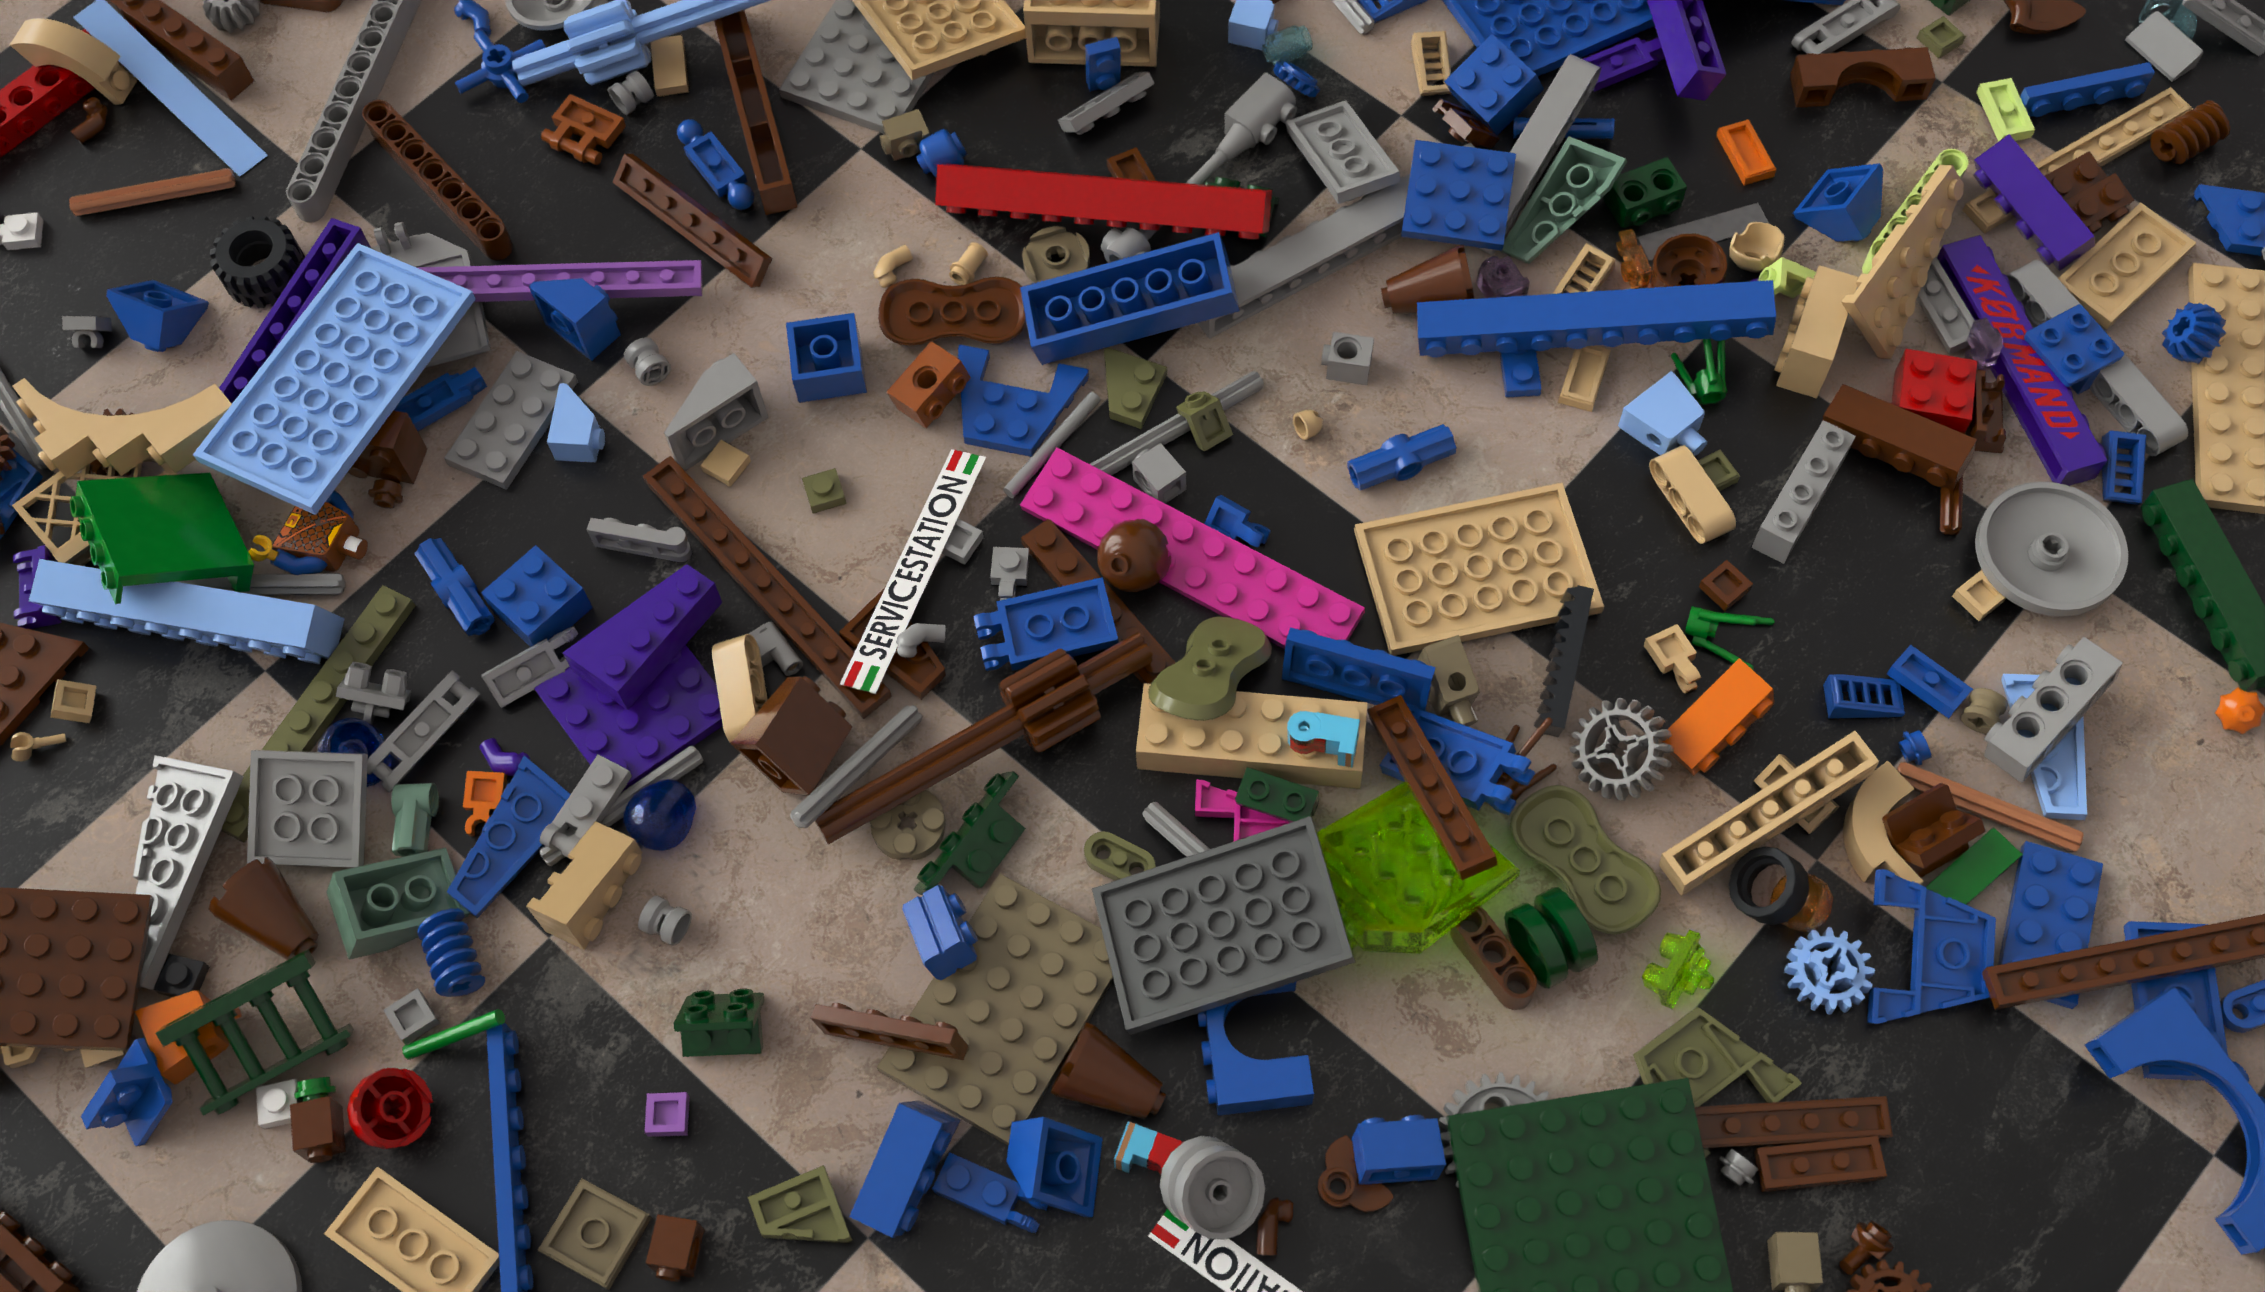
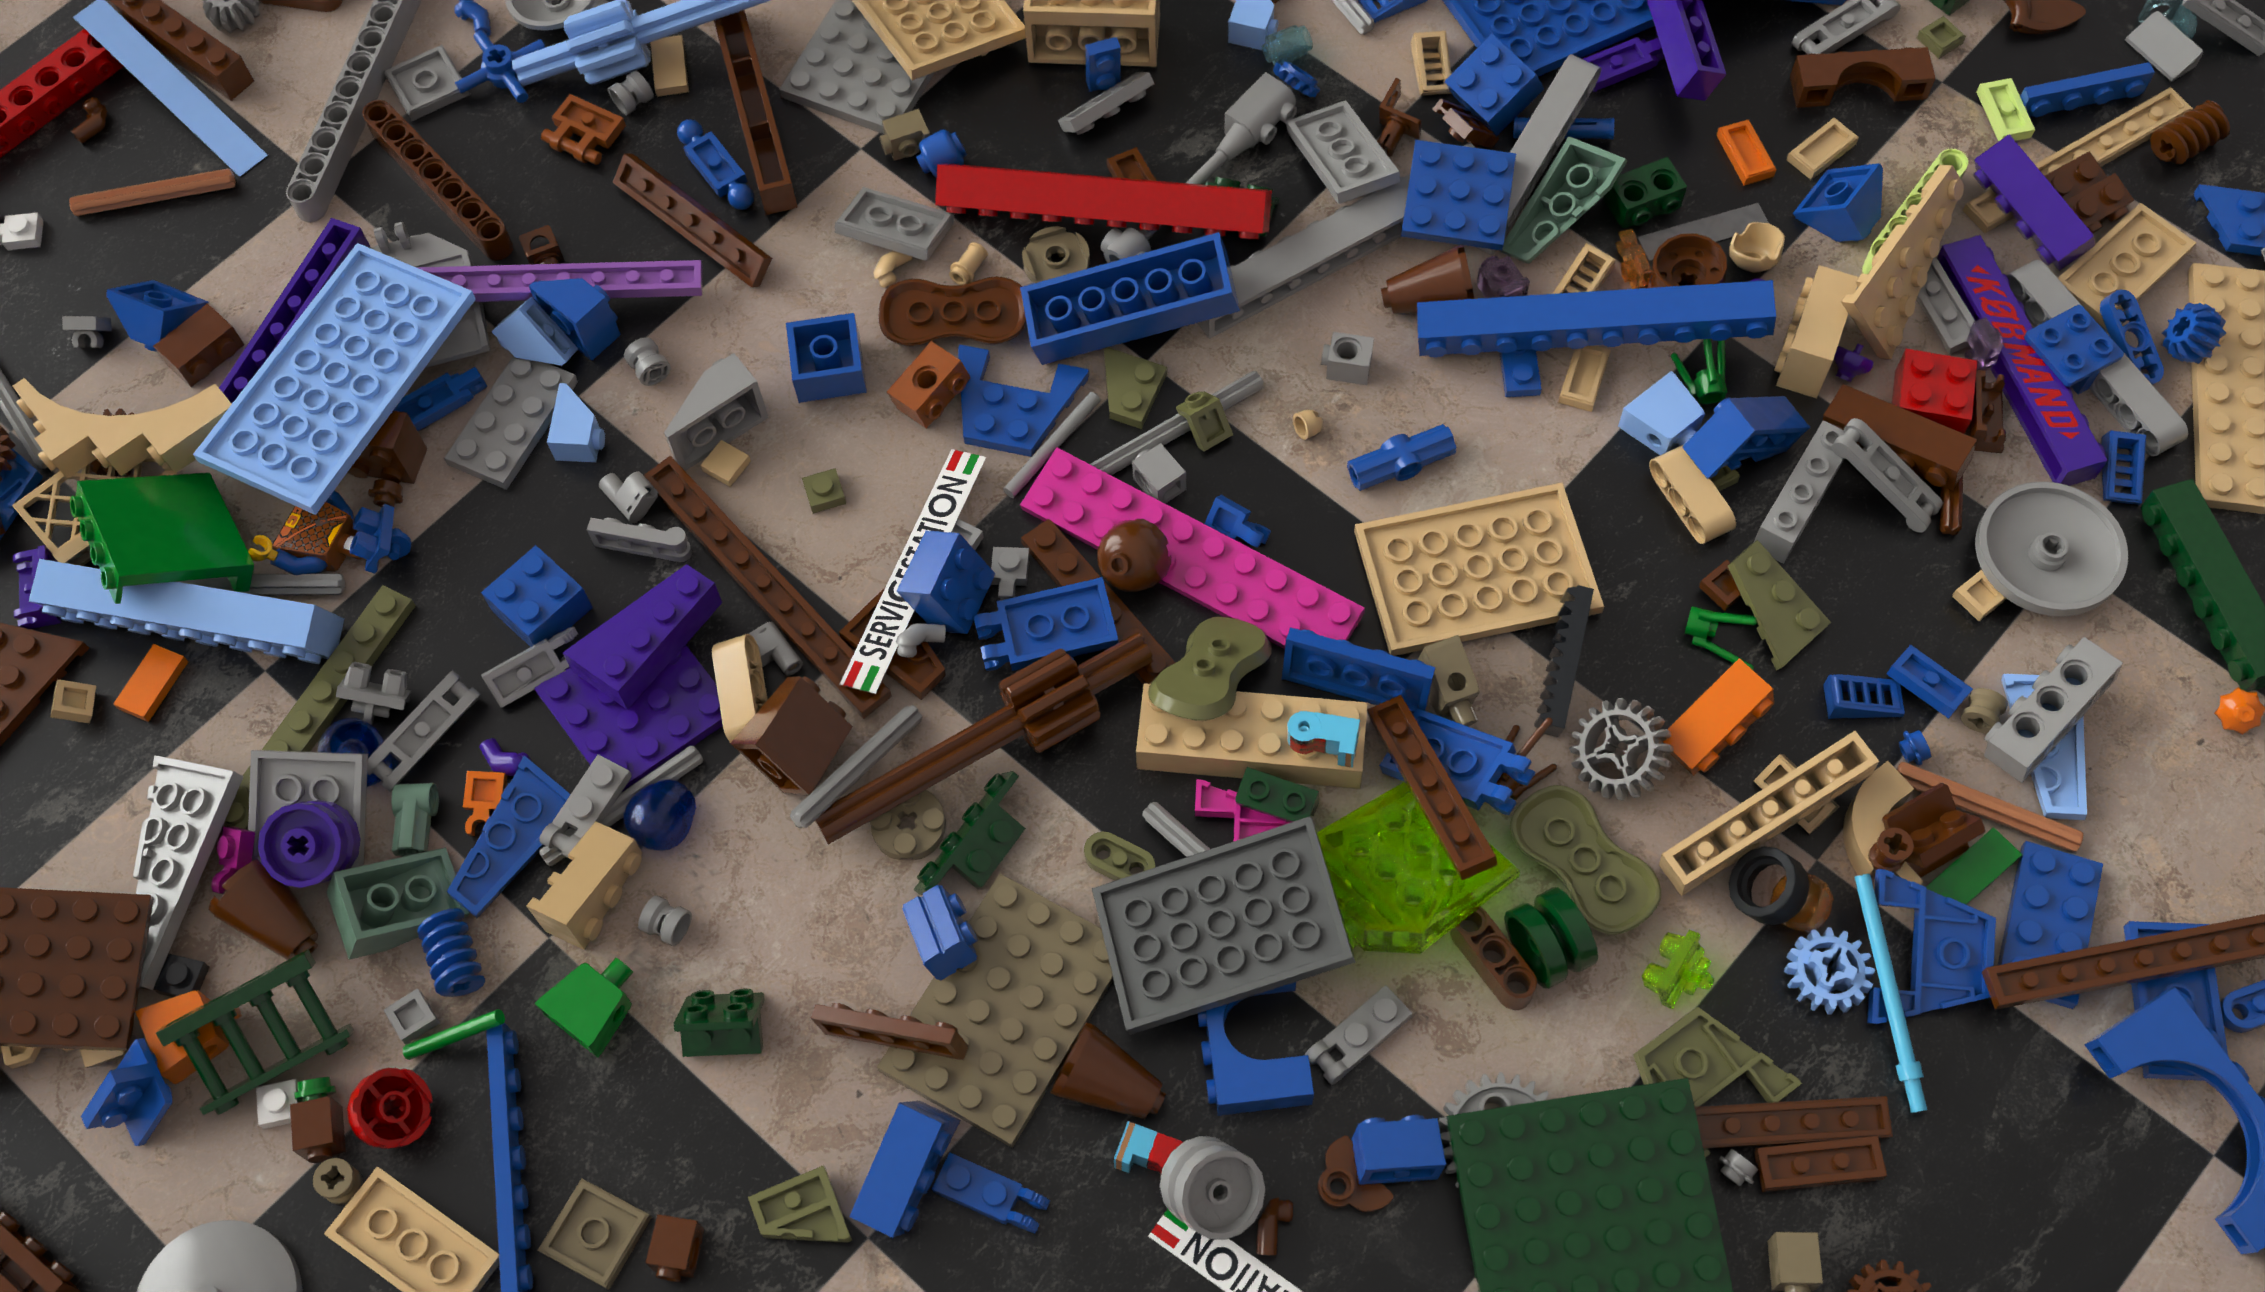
tan arch [10,18,138,105] -> none
tan hand [10,732,67,762] -> none
black tyre [210,216,305,308] -> none
blue piece [414,538,495,636] -> none
medium lavender plate [645,1092,690,1137] -> none
blue slope [1006,1117,1103,1218] -> none
tan plate [1644,624,1701,694] -> none
yellowish green bracket [1758,257,1816,298] -> none
reddish brown plate [1839,1221,1894,1275] -> none
none -> orange tile [113,644,189,722]
none -> reddish brown brick [153,303,245,387]
none -> magenta plate [211,827,255,894]
none -> dark purple wheel [258,800,361,888]
none -> dark tan wheel [313,1158,363,1205]
none -> blue hips [350,504,411,574]
none -> light grey tile [384,45,470,121]
none -> light blue slope [491,297,578,366]
none -> reddish brown bracket [519,225,564,264]
none -> green torso [534,958,633,1058]
none -> light grey piece [599,471,658,523]
none -> light grey tile [835,187,954,261]
none -> blue brick [897,531,995,634]
none -> light grey plate [1305,985,1413,1085]
none -> reddish brown bracket [1377,78,1421,157]
none -> blue wedge [1682,396,1810,479]
none -> olive wing [1727,540,1831,671]
none -> tan tile [1787,118,1859,180]
none -> light grey plate [1832,418,1943,533]
none -> dark purple piece [1834,343,1873,382]
none -> medium azure bar [1854,874,1927,1113]
none -> reddish brown bush [1868,827,1914,872]
none -> blue beam [2100,290,2164,385]

